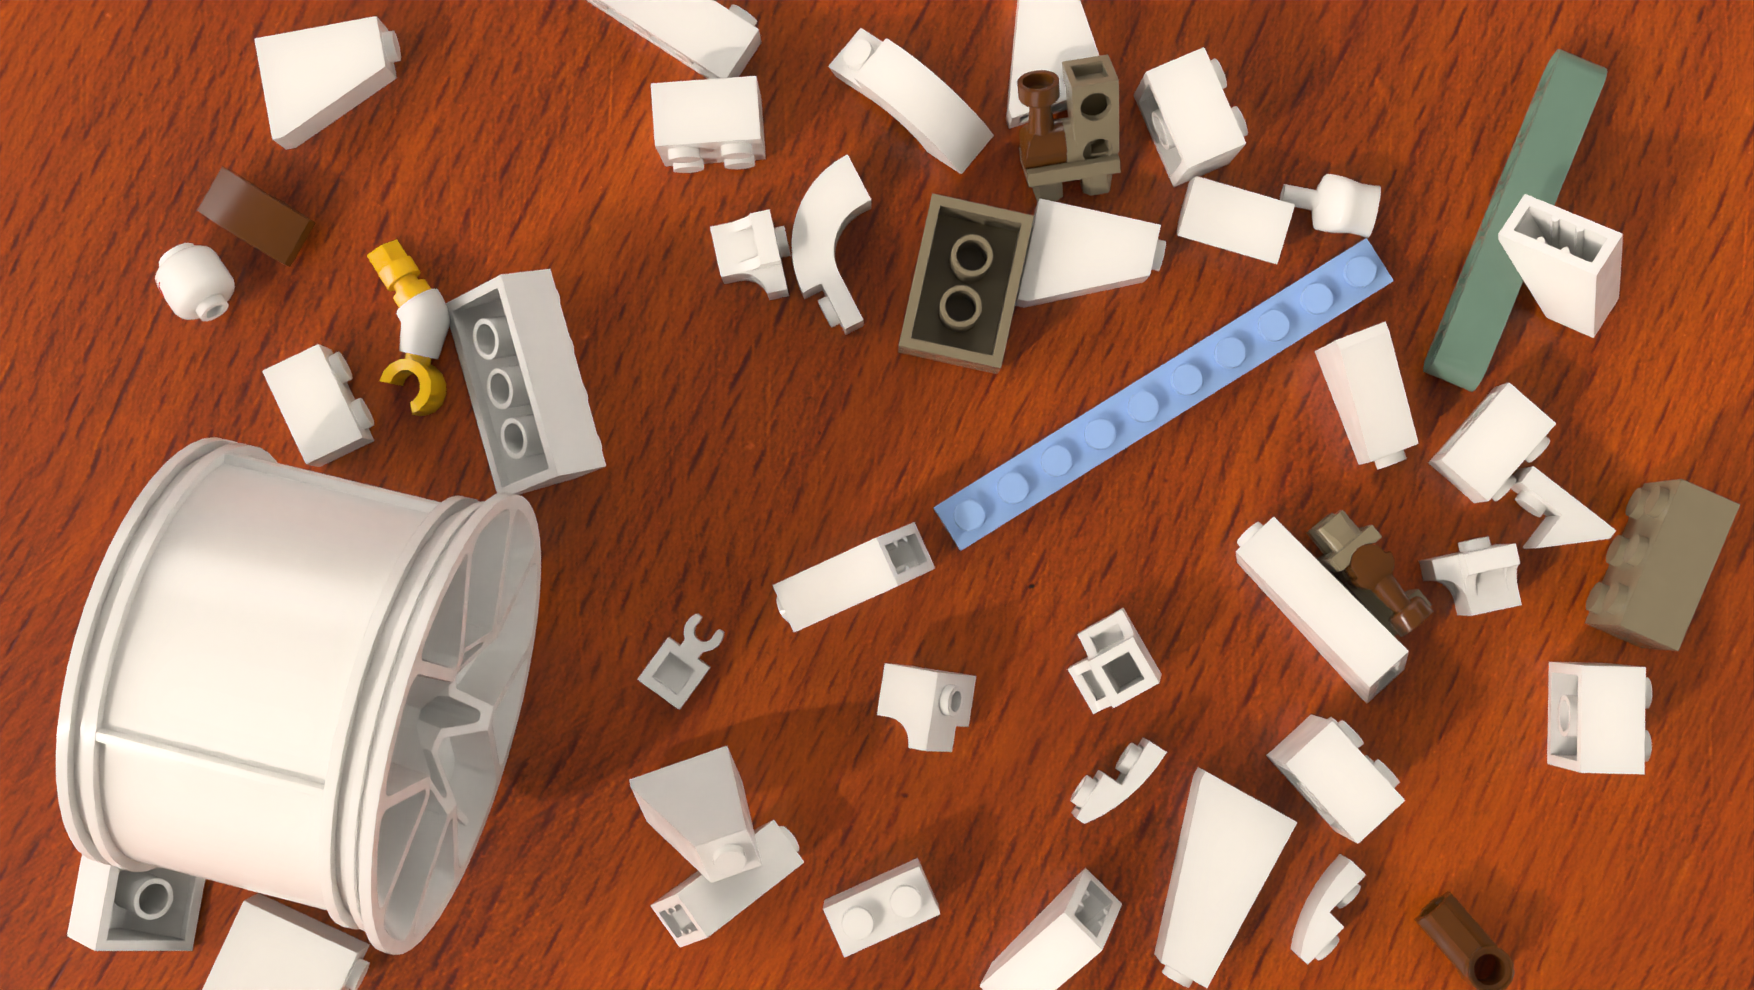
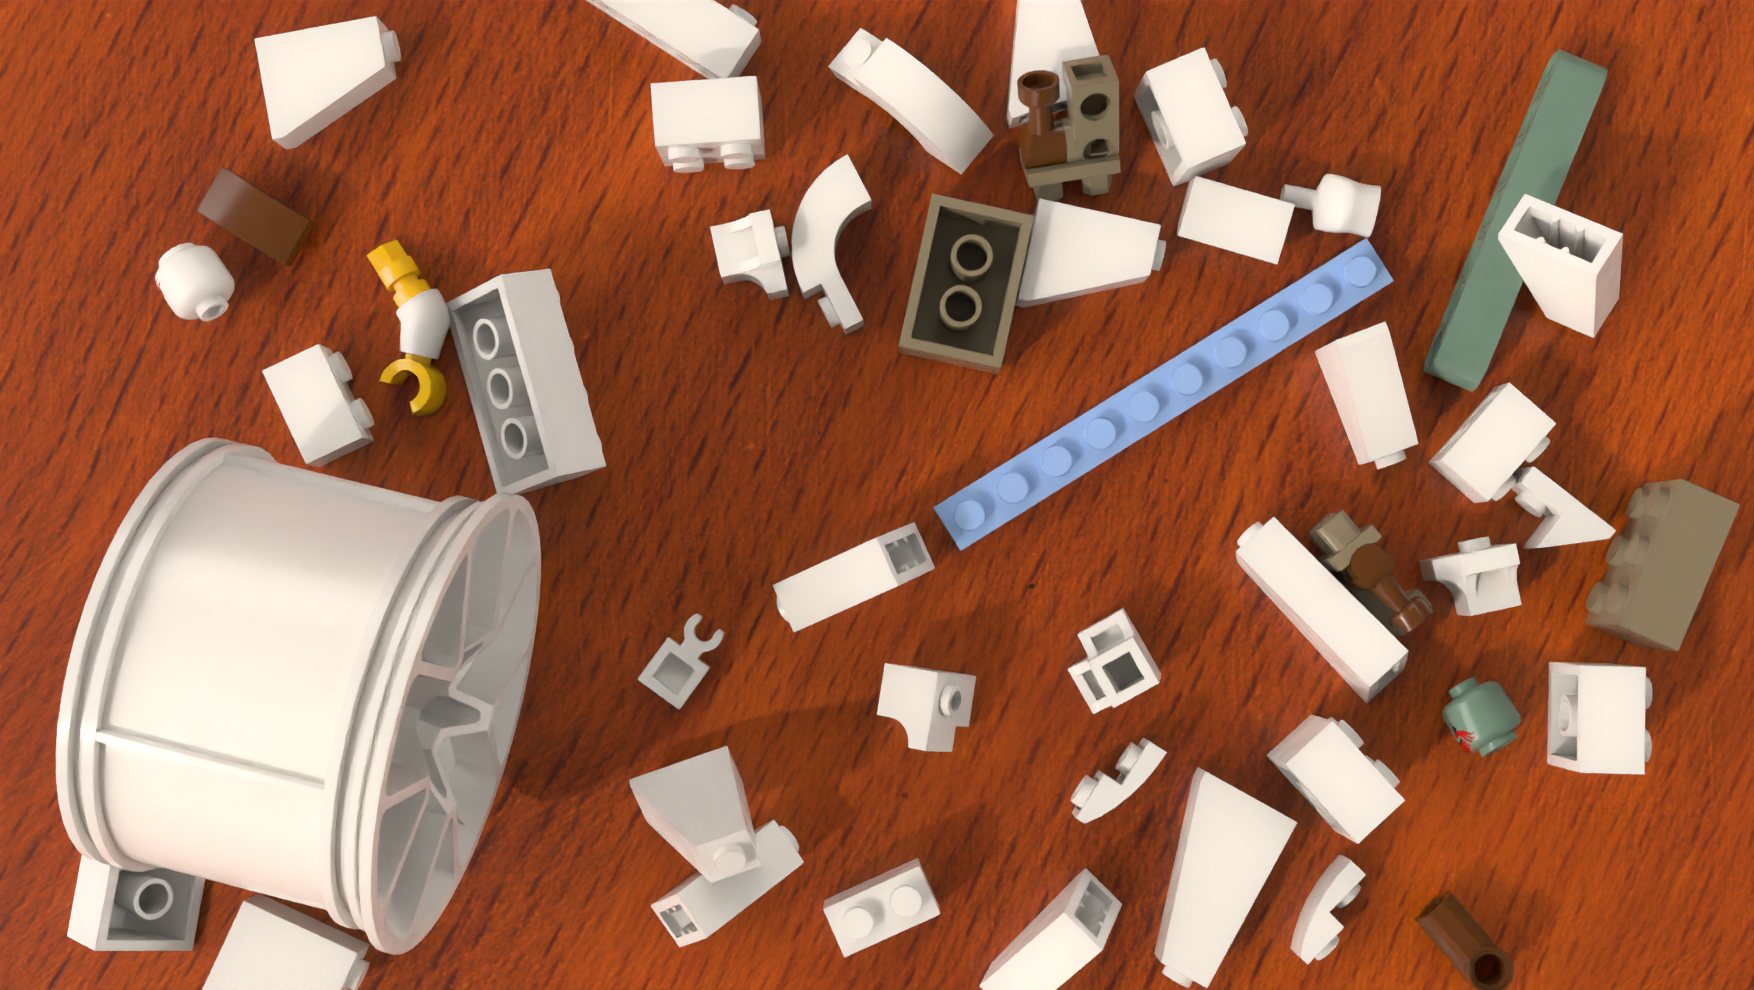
none -> sand green head [1442,677,1521,757]

